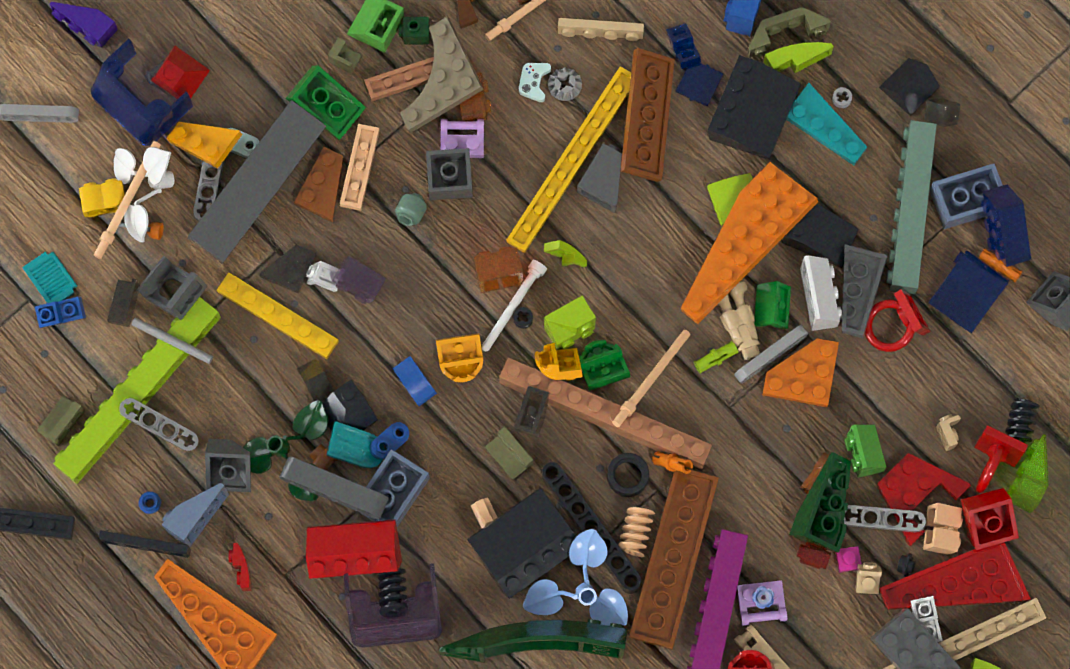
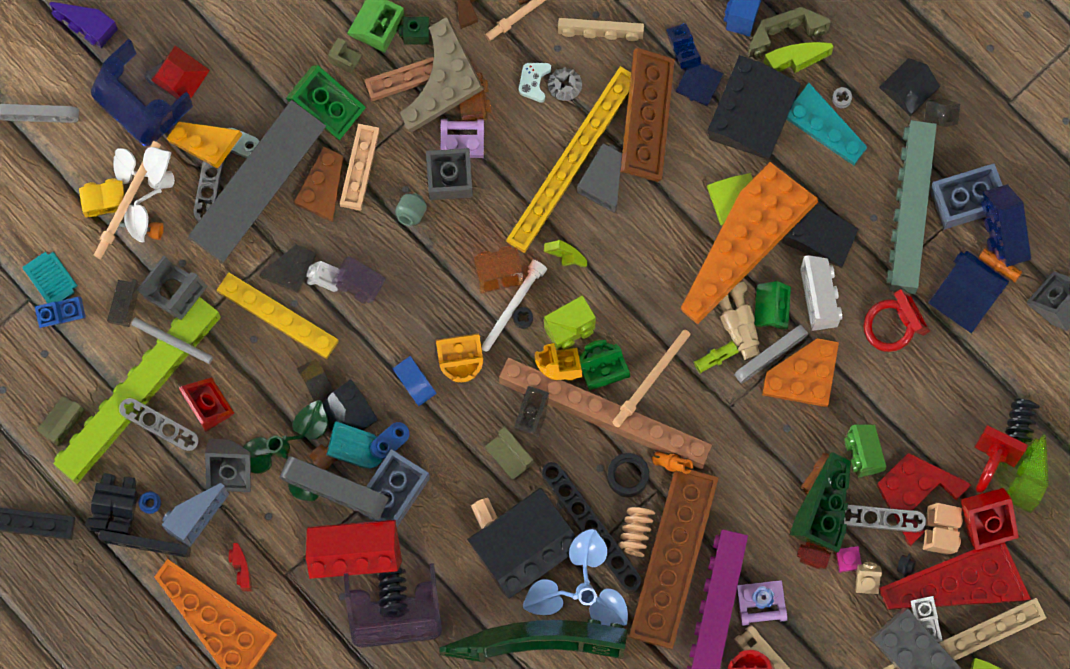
dark grey wing [842,245,887,338] -> none
tan bracket [935,414,961,452] -> none
none -> black hips [85,473,139,535]
none -> red slope [179,377,234,432]

